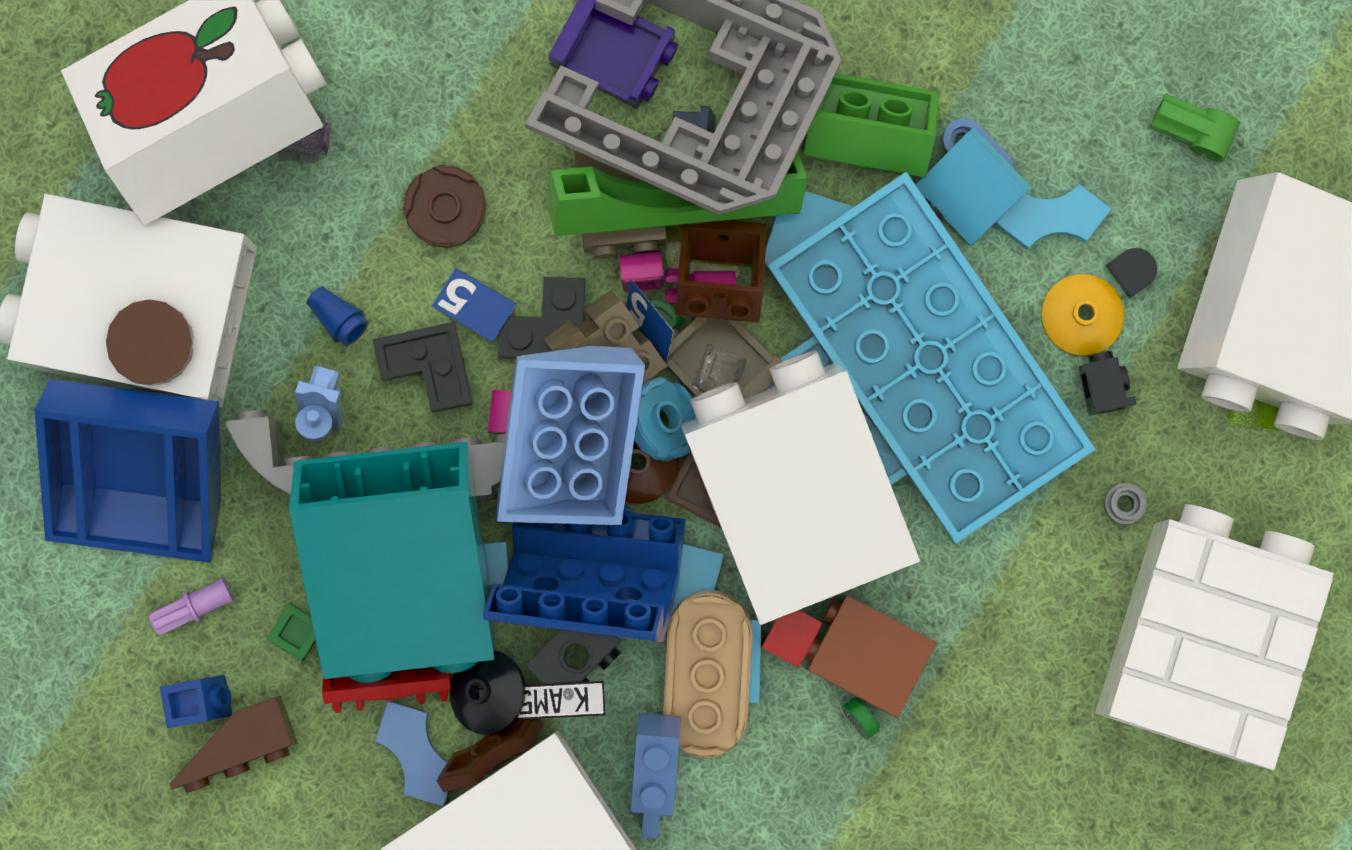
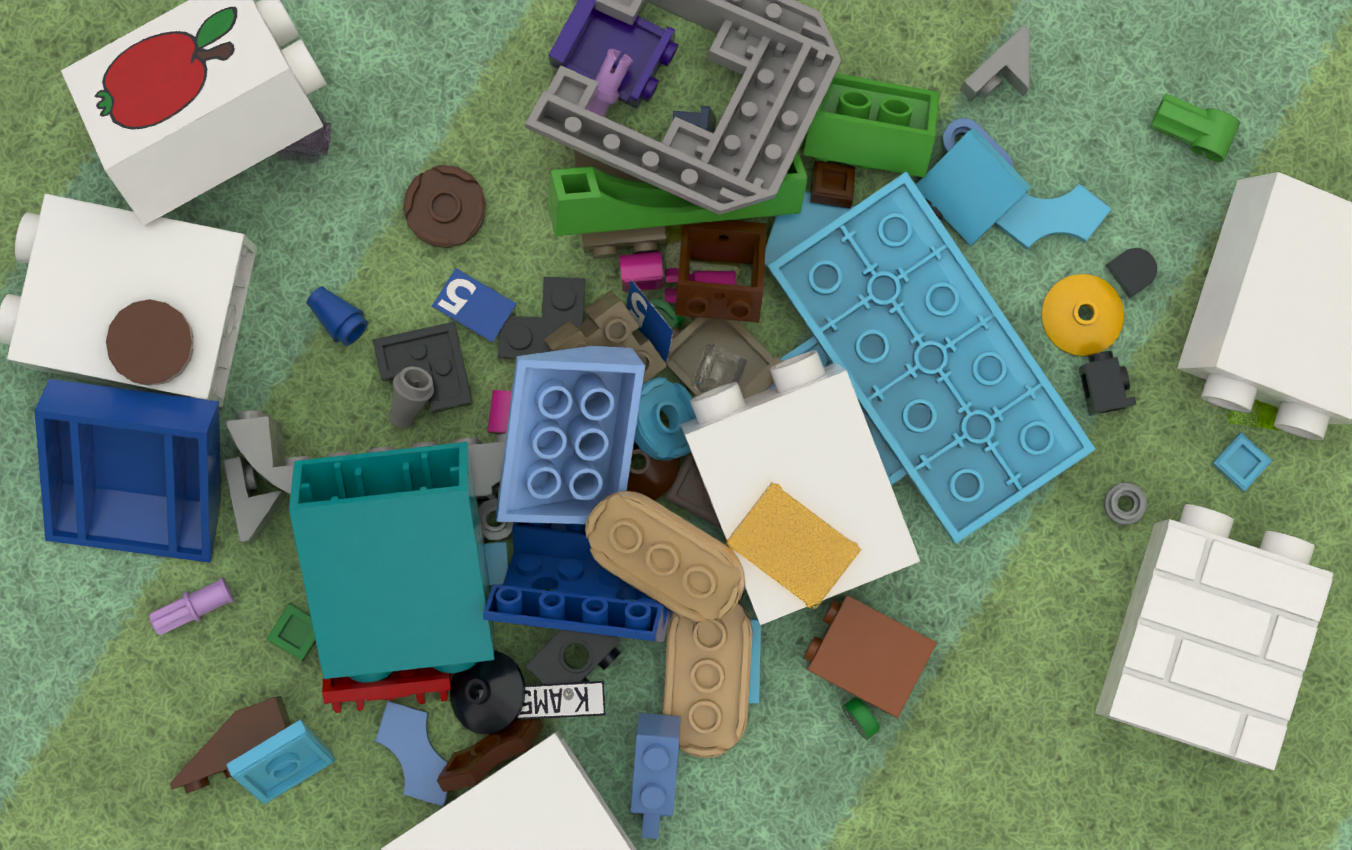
blue bracket [160,675,232,728] -> none
light blue hips [295,366,343,442] -> none
red panel [761,610,823,668] -> none
none -> light grey slope [223,456,287,544]
none -> medium azure tile [226,719,336,804]
none -> light grey cone [389,366,434,428]
none -> flat silver plate [478,499,514,541]
none -> tan tile [585,491,745,622]
none -> lavender pin [587,49,633,117]
none -> clear yellow piece [725,482,862,610]
none -> reddish brown tile [810,161,855,209]
none -> light grey slope [960,25,1030,101]
none -> medium azure tile [1211,432,1272,492]

